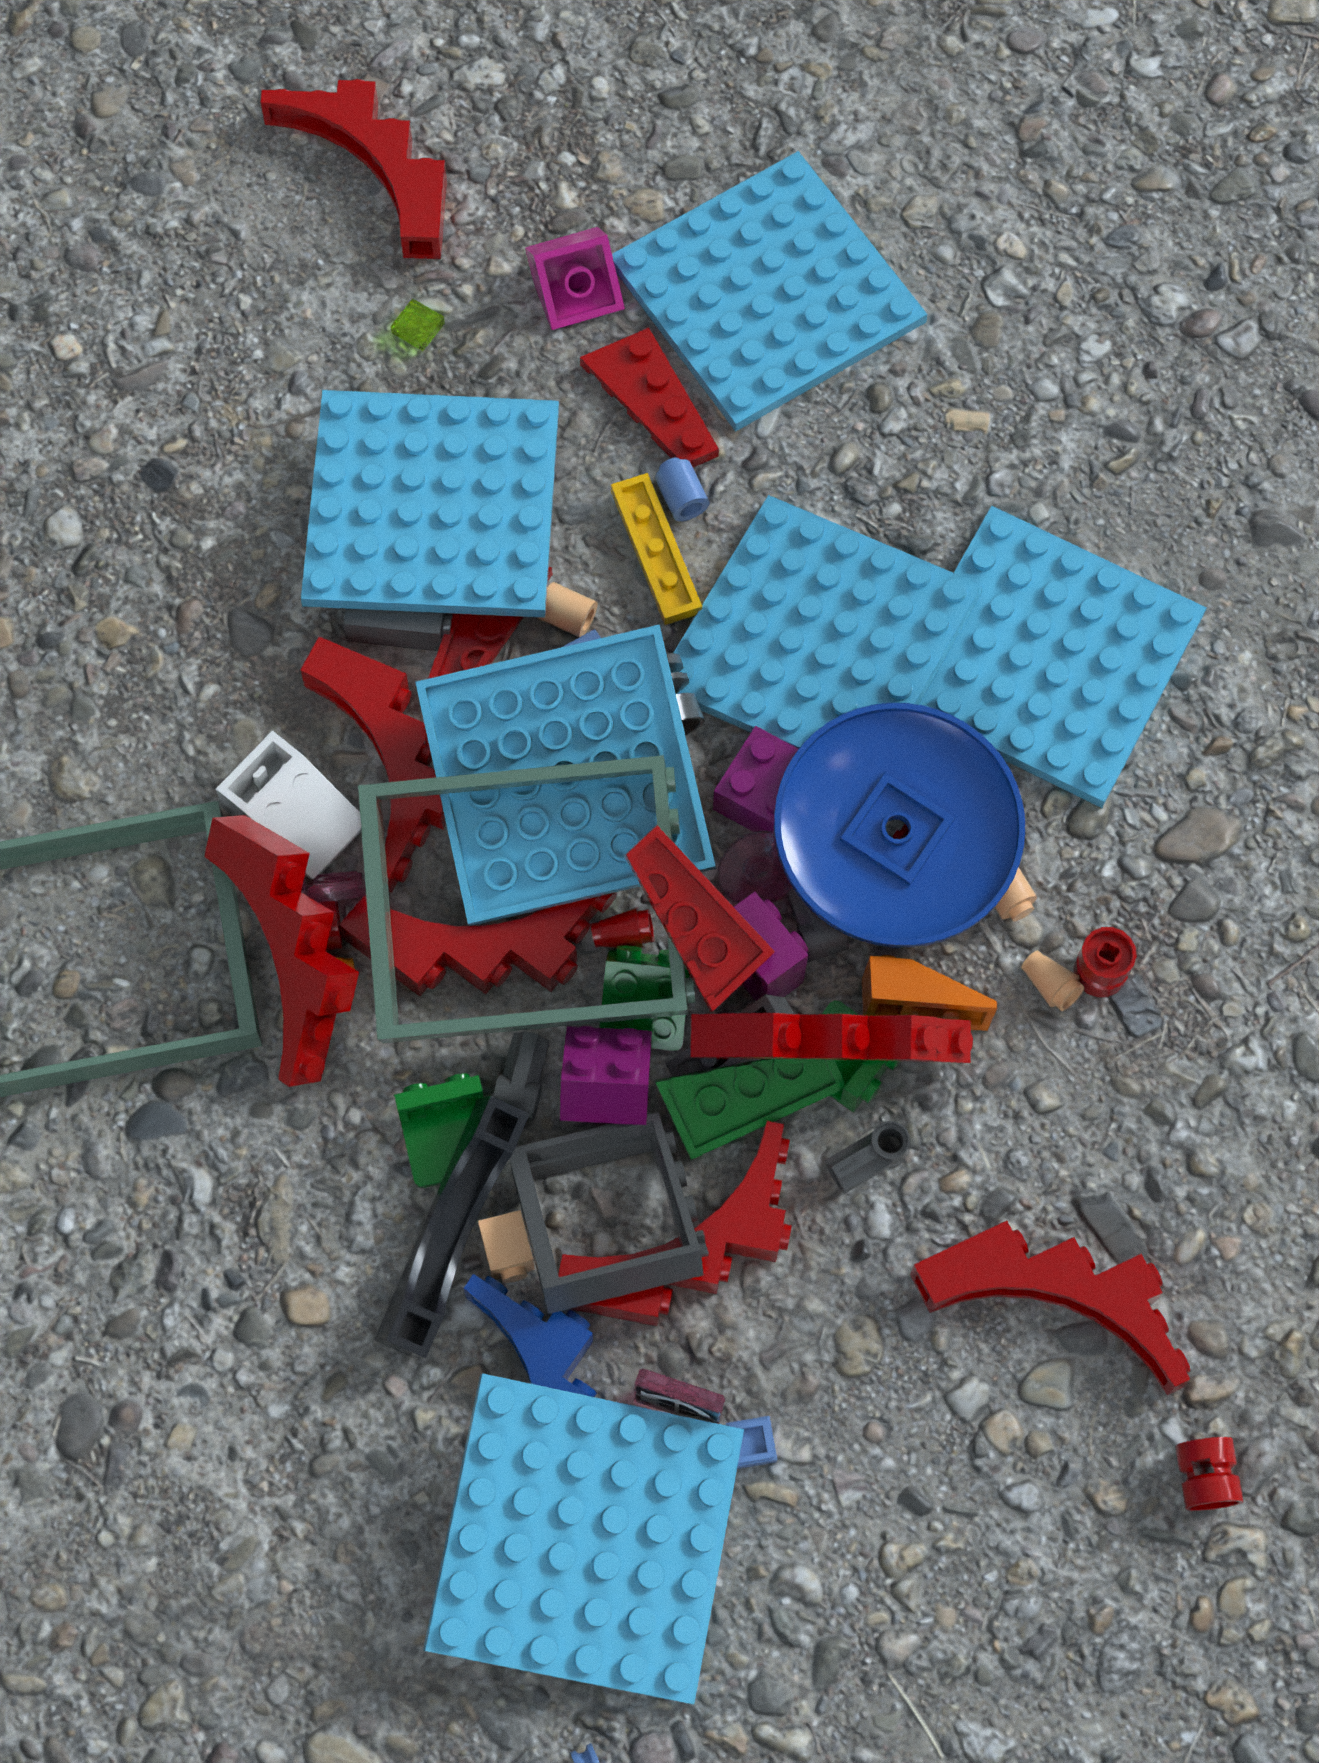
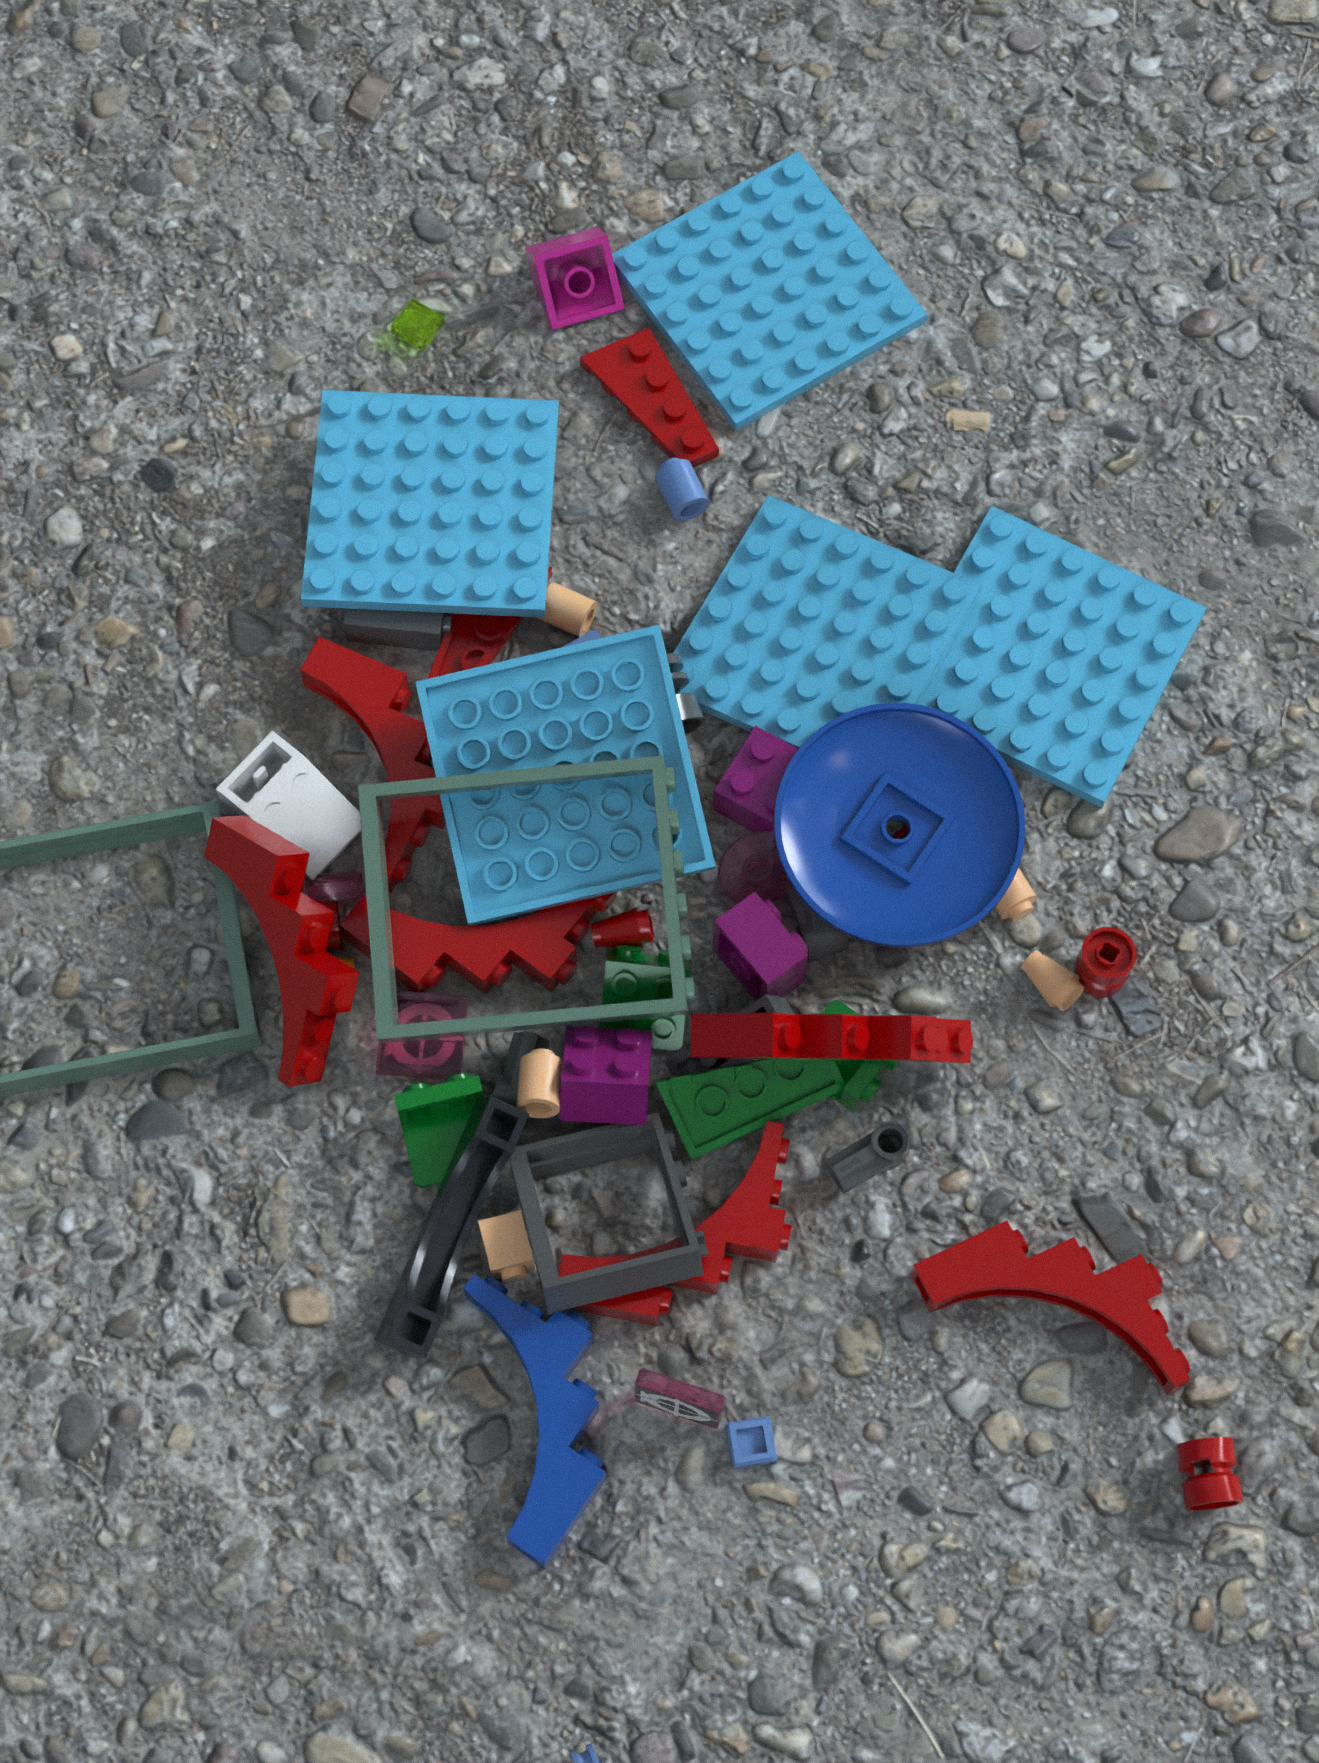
red arch [260,79,447,259] -> none
medium azure plate [423,1373,744,1704] -> none
yellow plate [611,473,702,626] -> none
red wing [624,825,775,1012] -> none
orange slope [862,955,997,1031] -> none
none -> clear pink tile [376,991,469,1080]
none -> light nougat brick [516,1048,563,1118]

